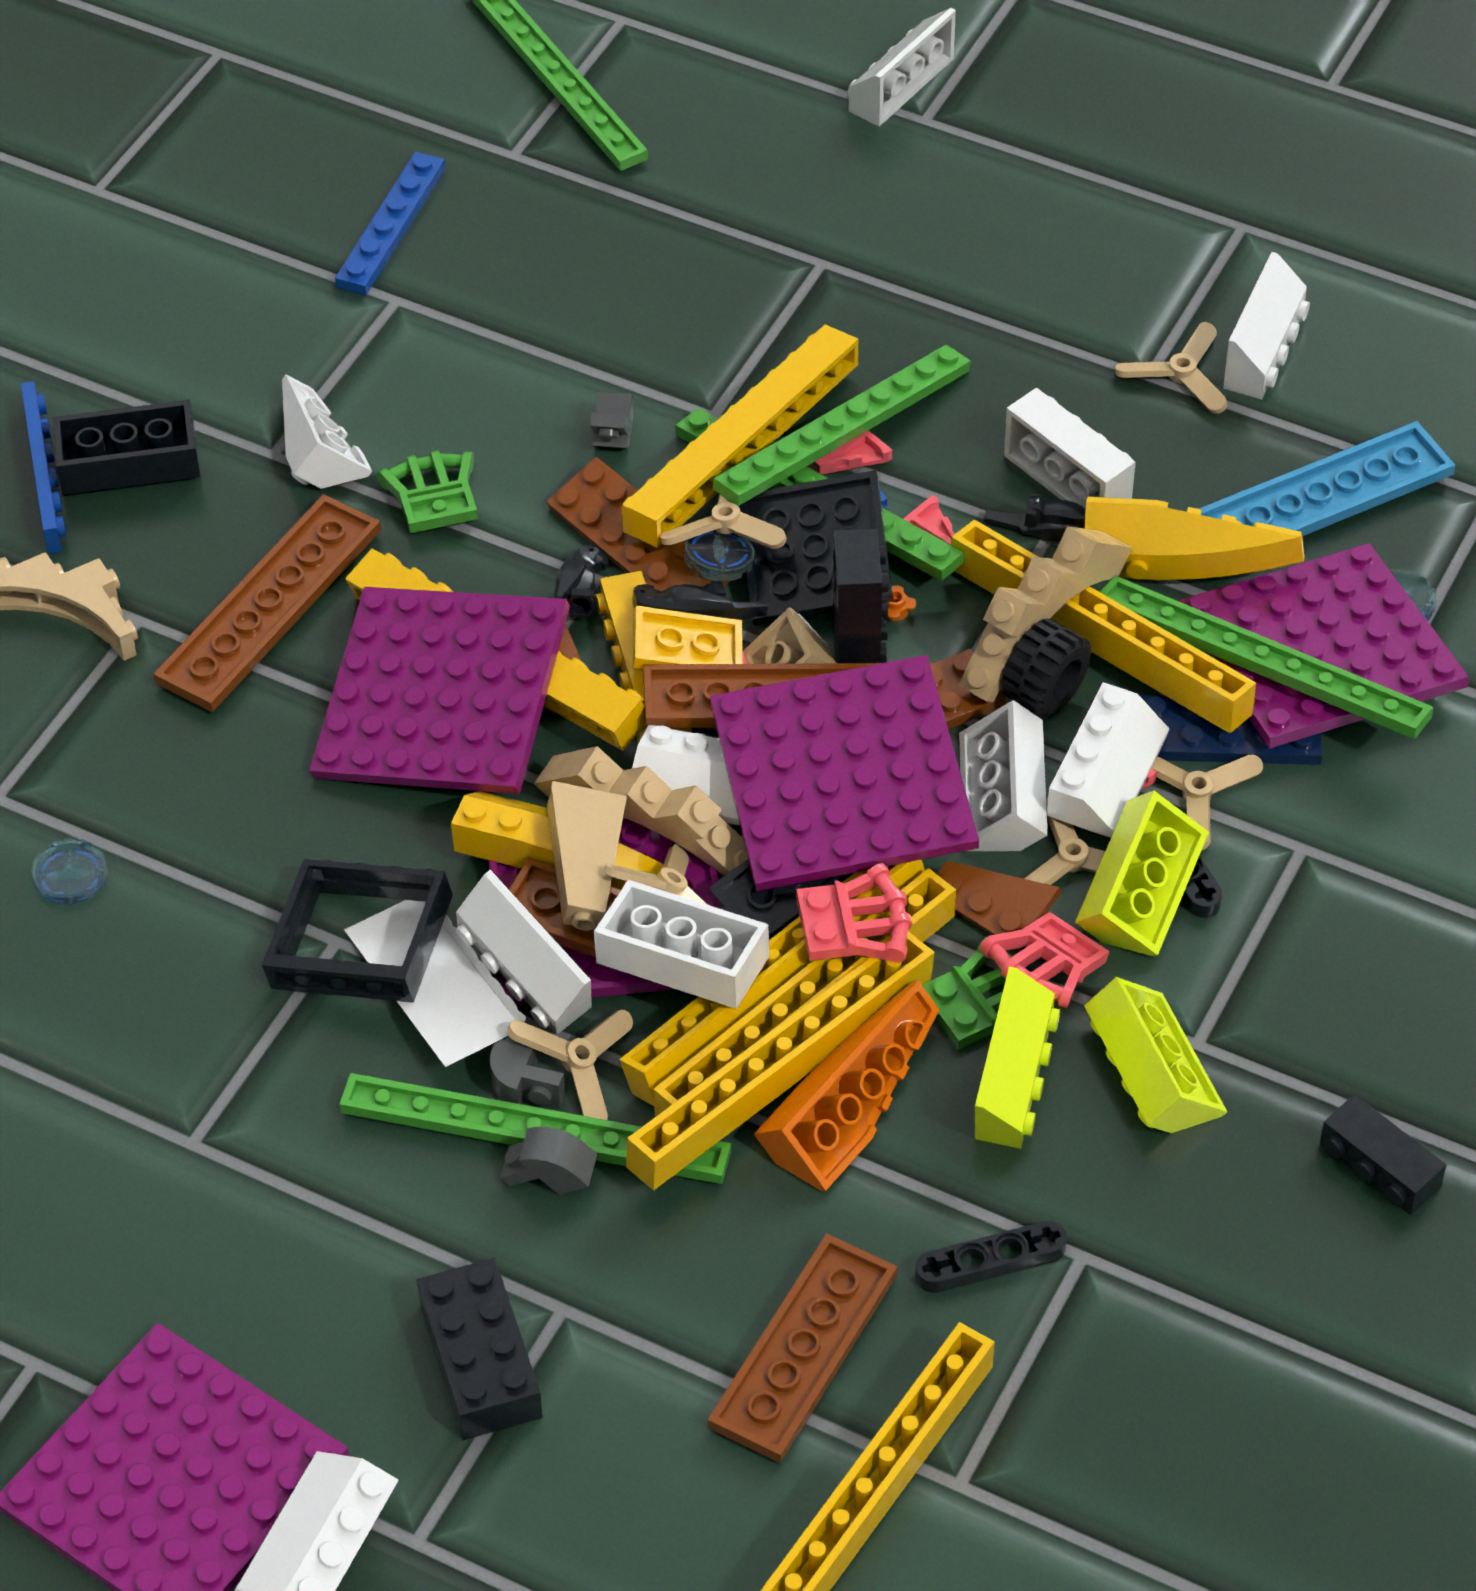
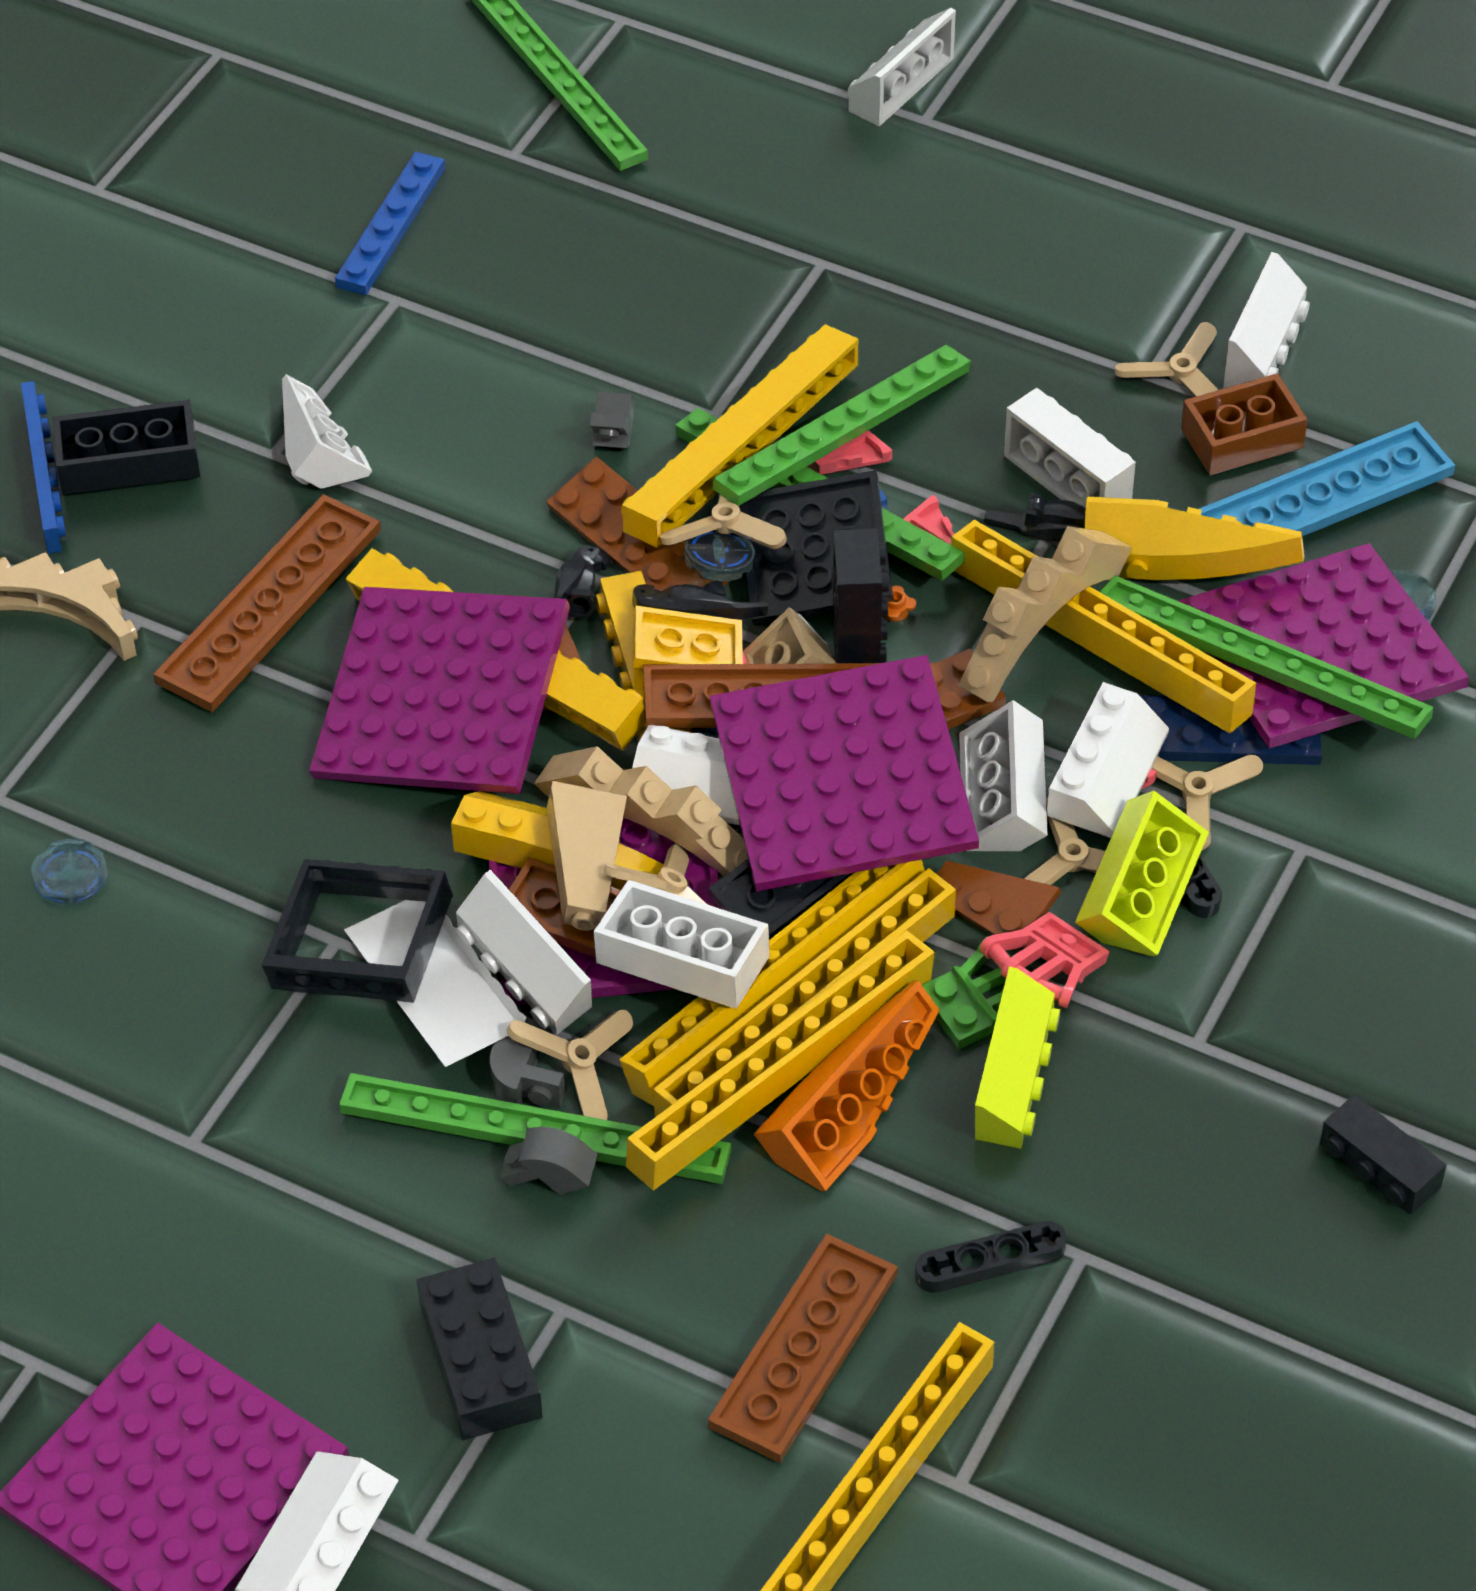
bright green plate [376,450,478,533] -> none
coral plate [796,863,912,962] -> none
black tyre [1001,618,1091,719] -> none
neon yellow slope [1084,977,1227,1133] -> none
none -> dark orange brick [1181,373,1308,475]

